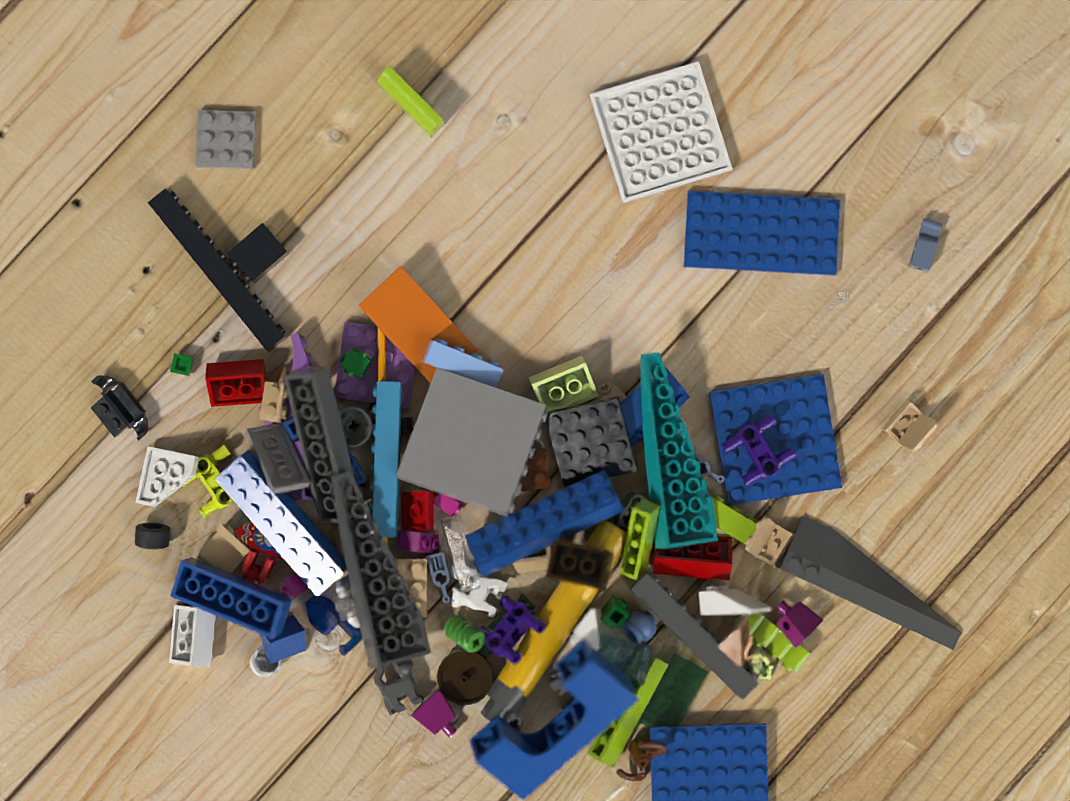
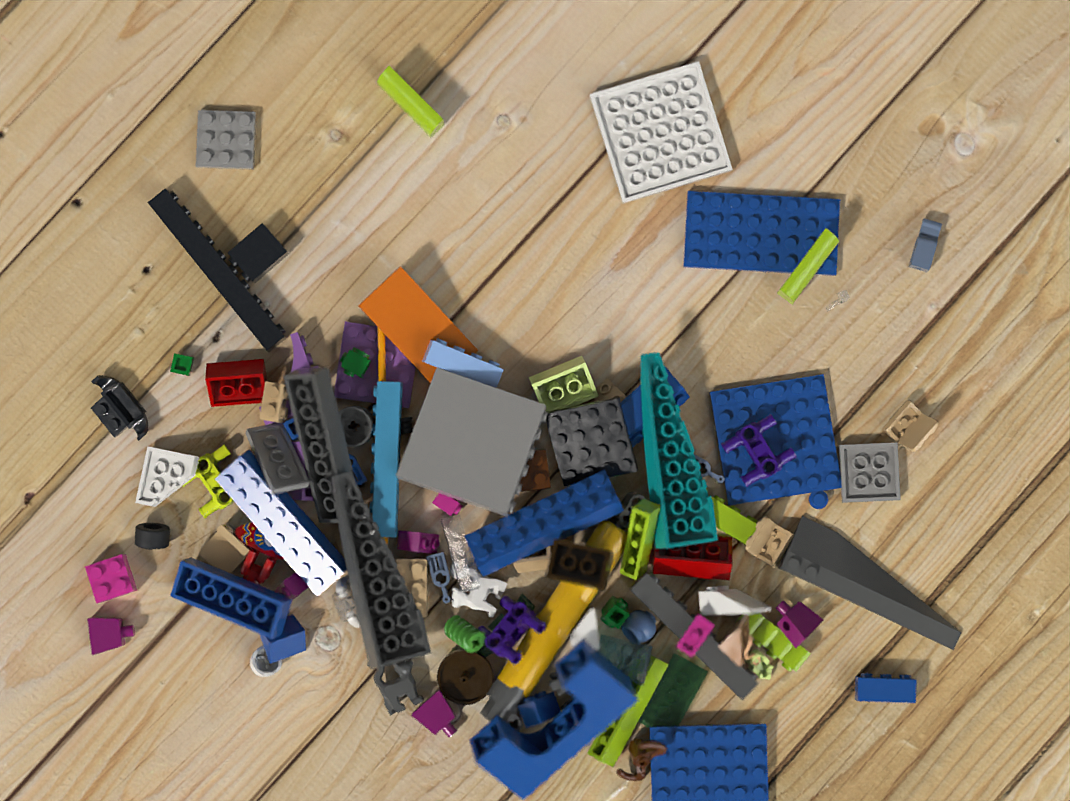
white slope [169,605,216,667] -> none
clear blue piece [305,595,363,656] -> none
red plate [402,491,434,530] -> none
none -> dark pink brick [85,554,138,603]
none -> magenta torso [87,617,135,655]
none -> blue brick [518,690,561,728]
none -> dark pink plate [676,614,715,658]
none -> lime brick [777,228,839,304]
none -> blue plate [809,491,828,509]
none -> light grey plate [839,442,901,503]
none -> blue brick [855,673,916,703]

